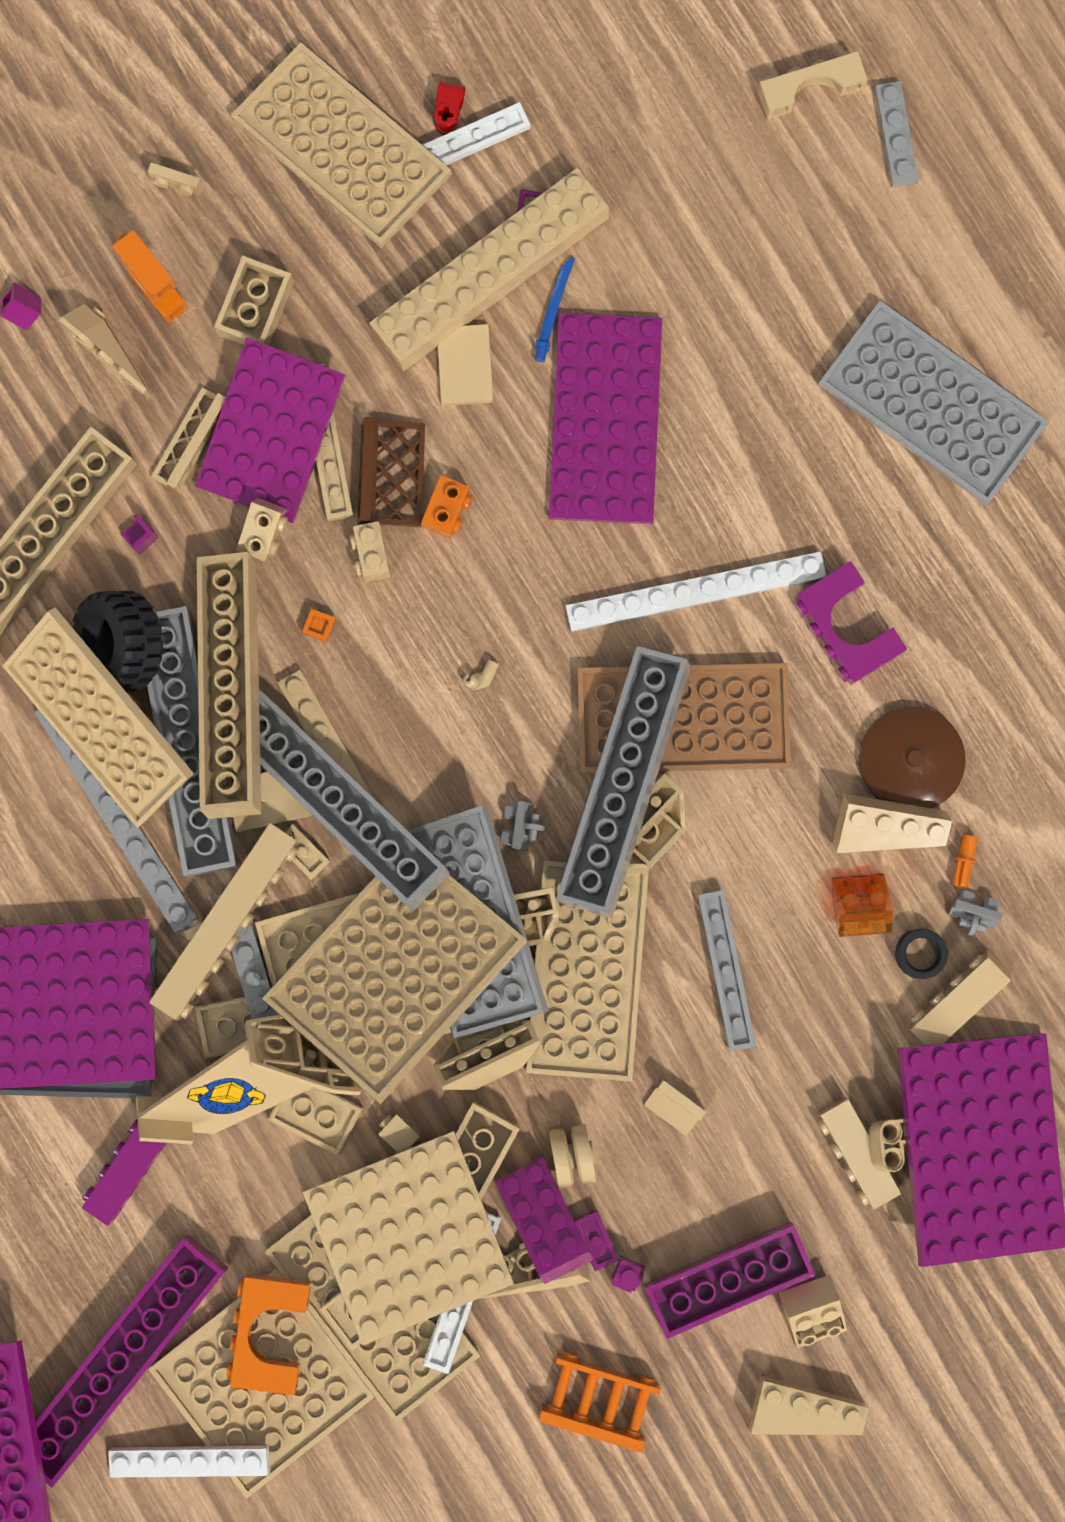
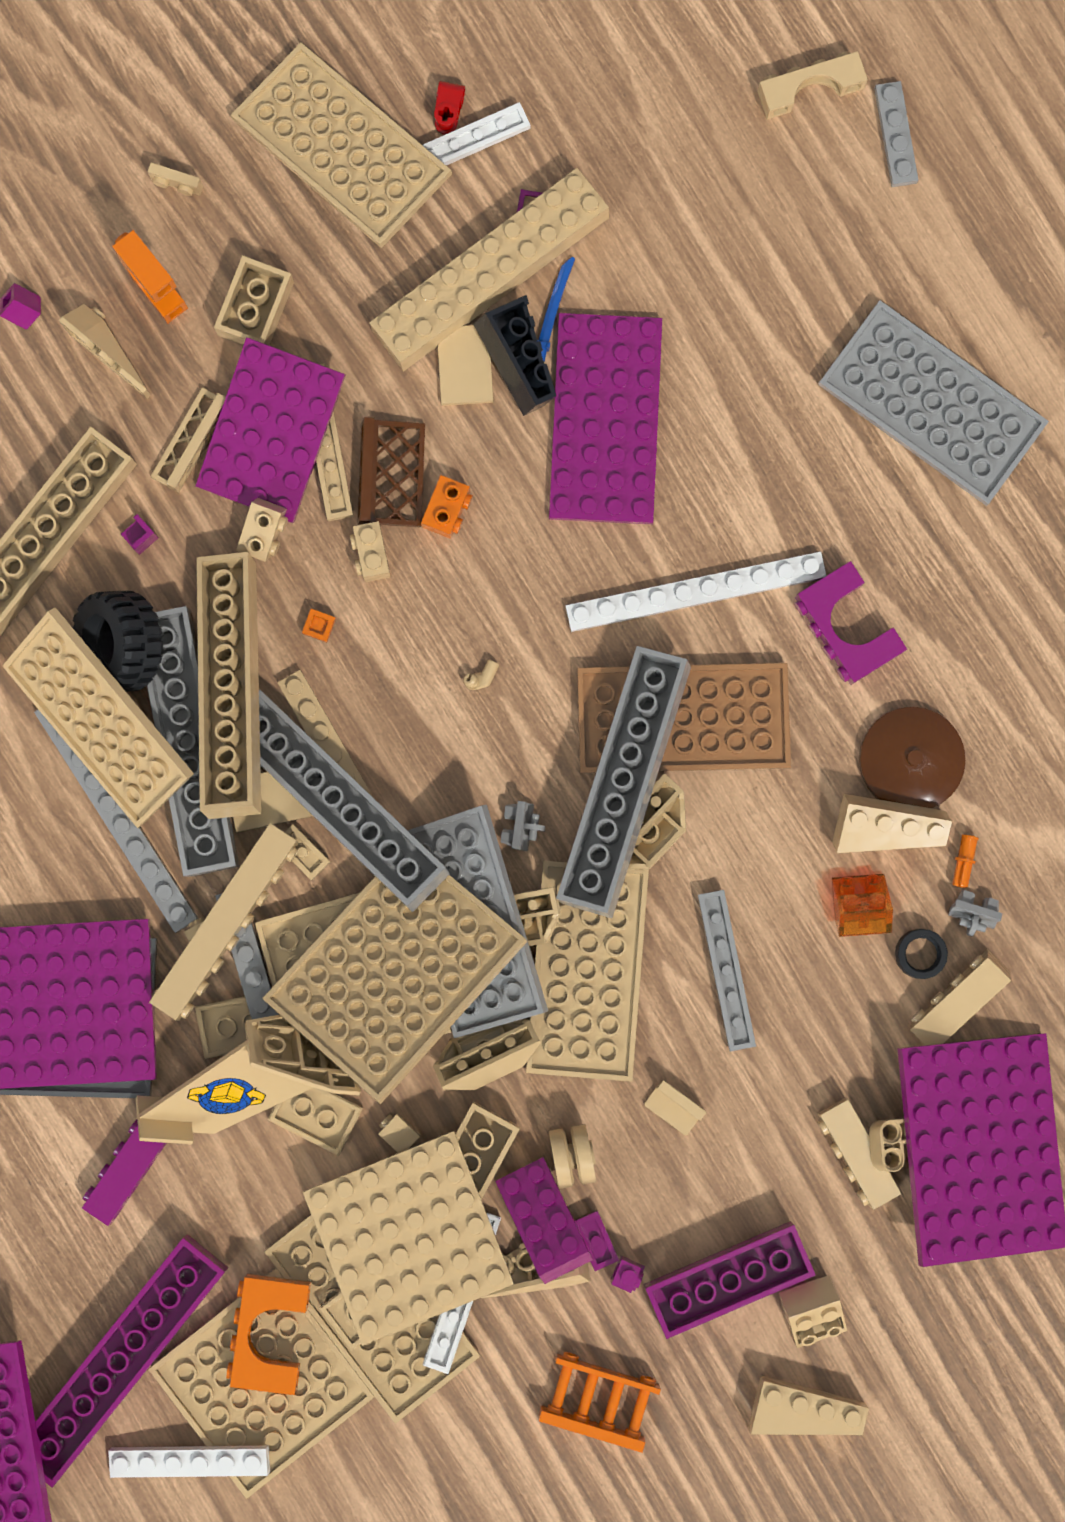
none -> black wedge [473,295,556,416]

